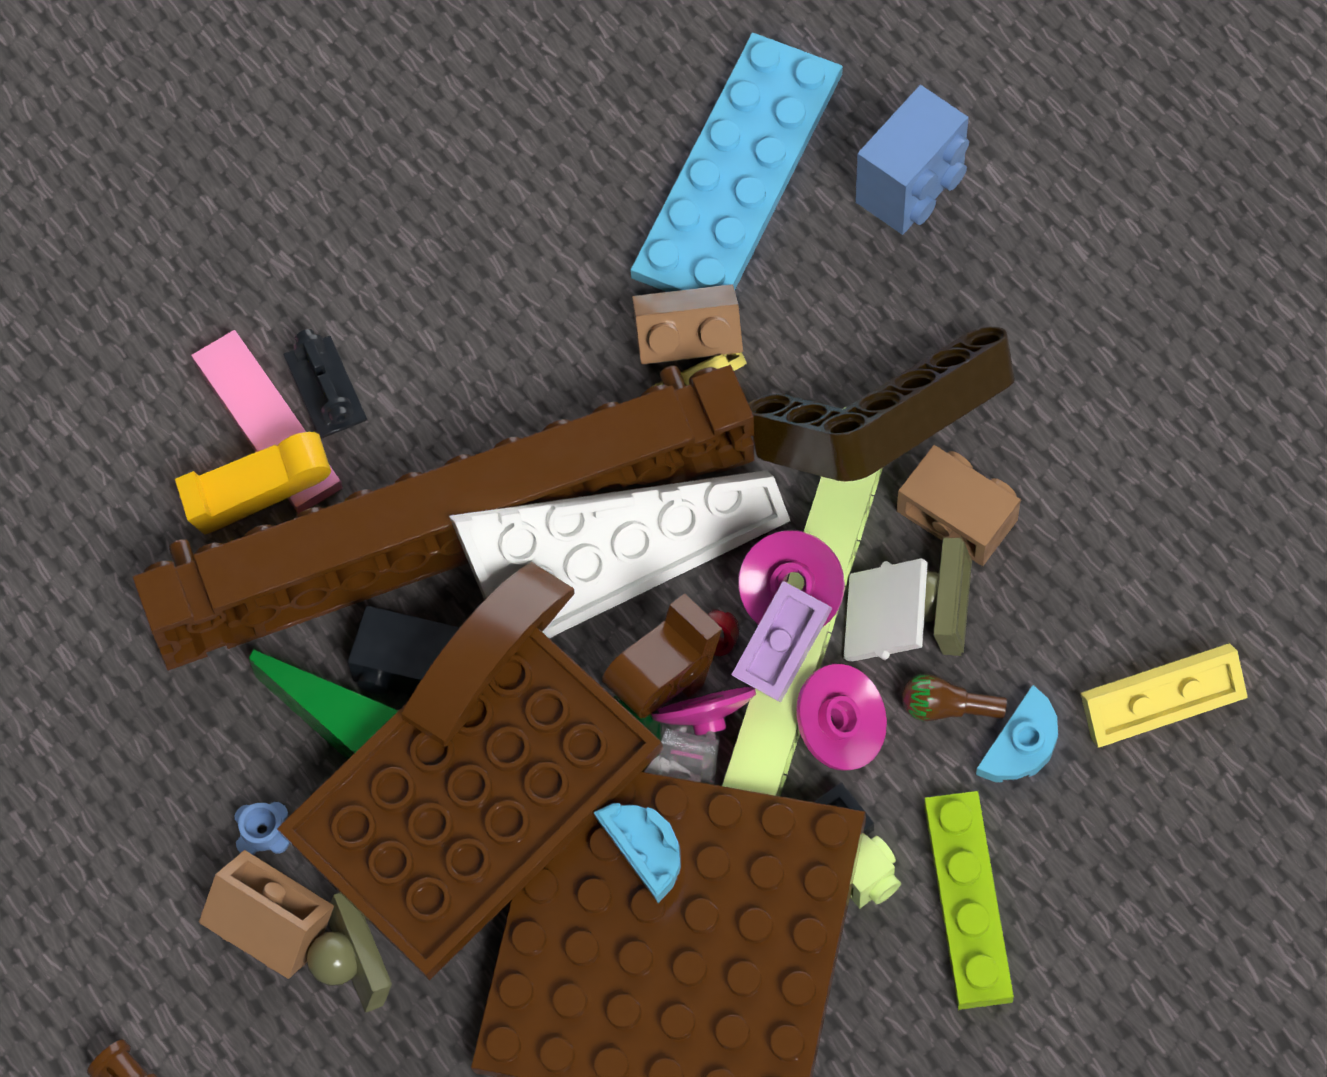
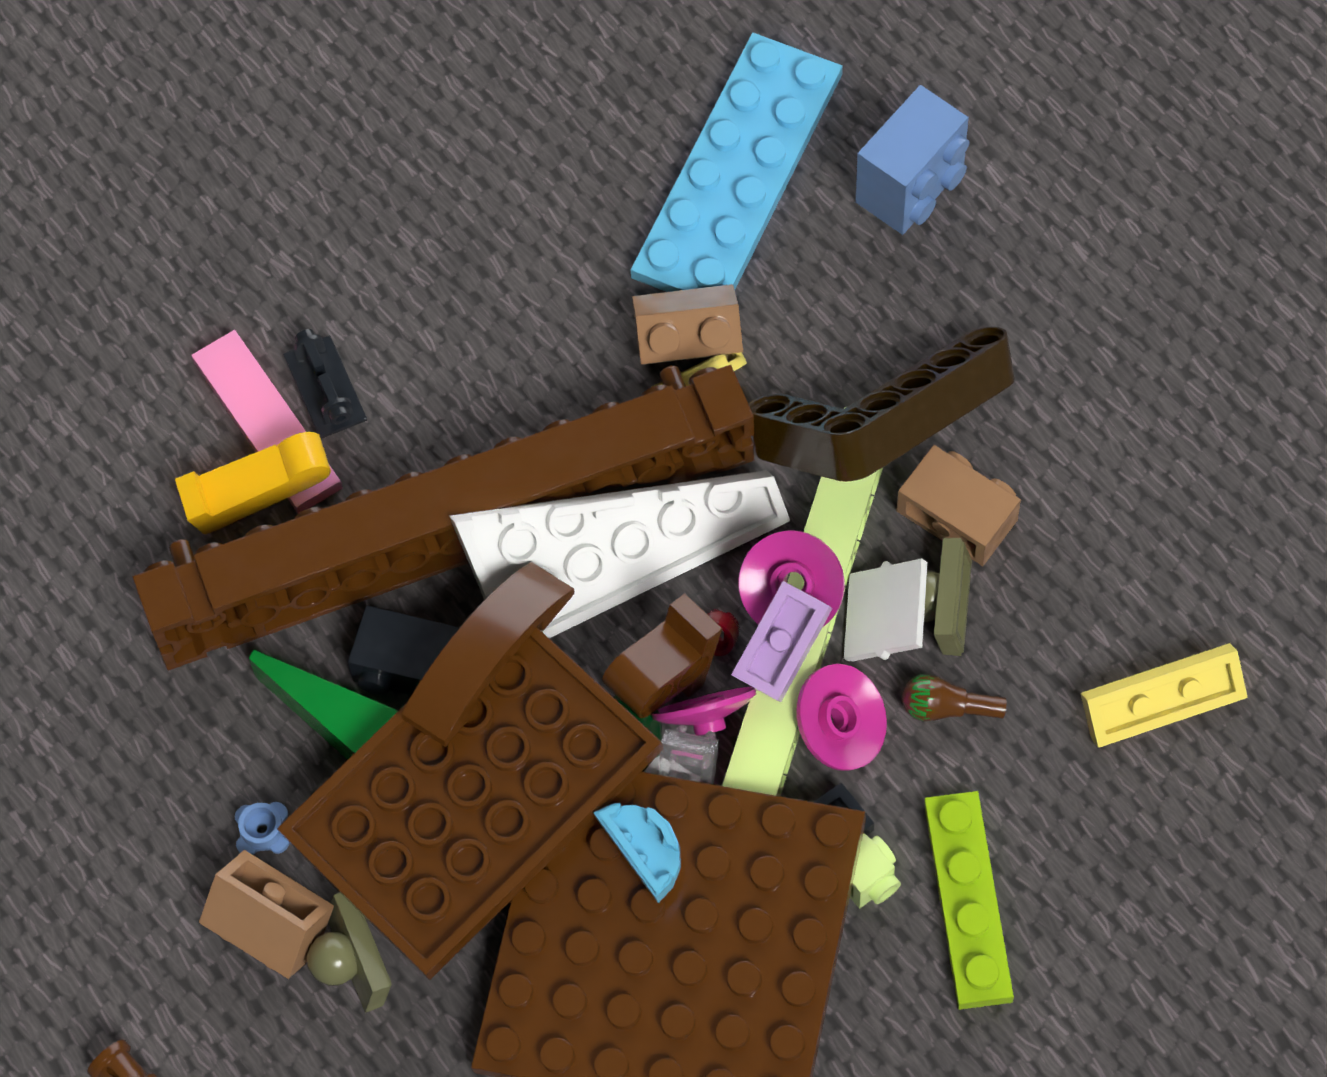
medium azure plate [976,685,1058,782] -> none

